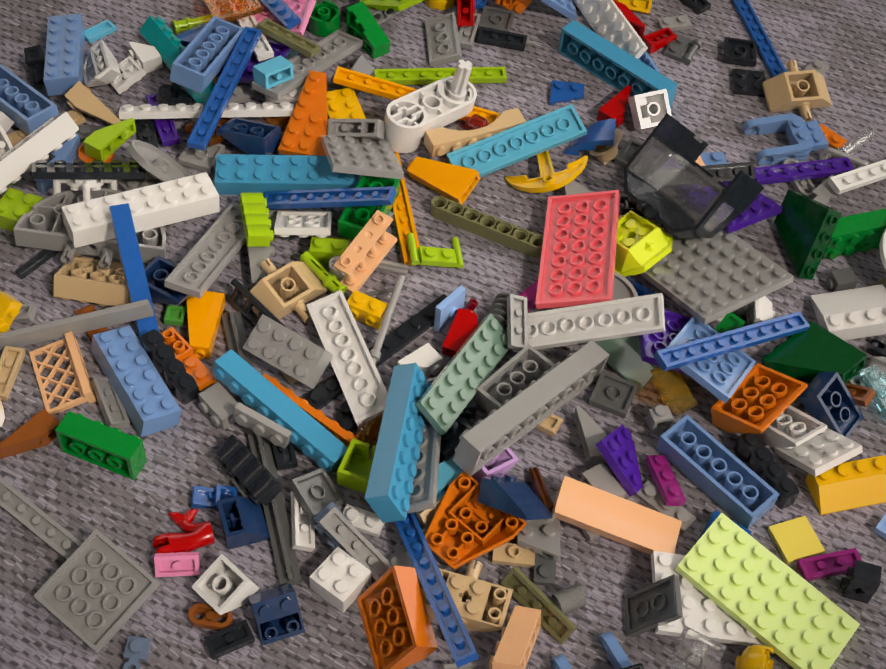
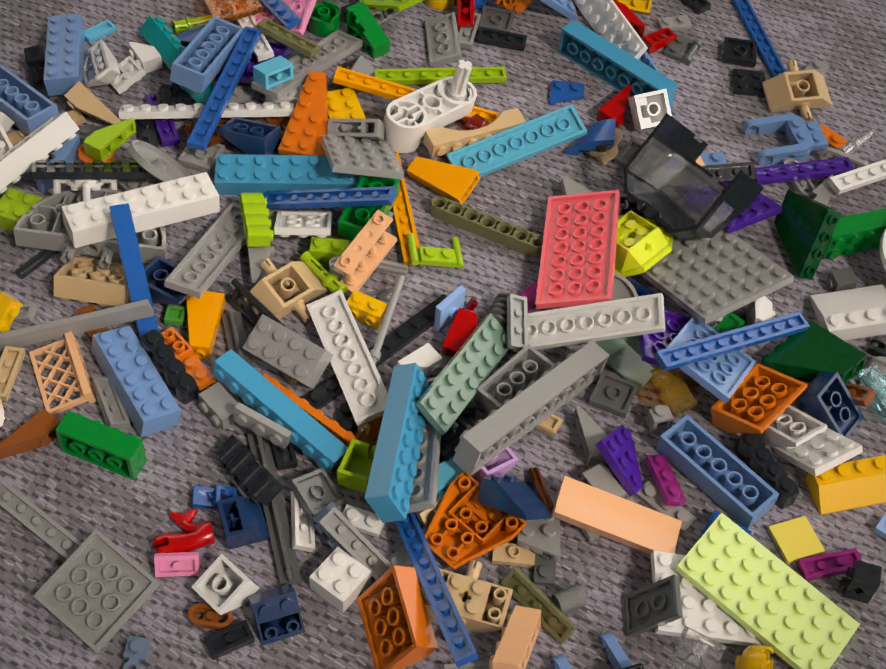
yellow piece [505,150,588,193] -> none

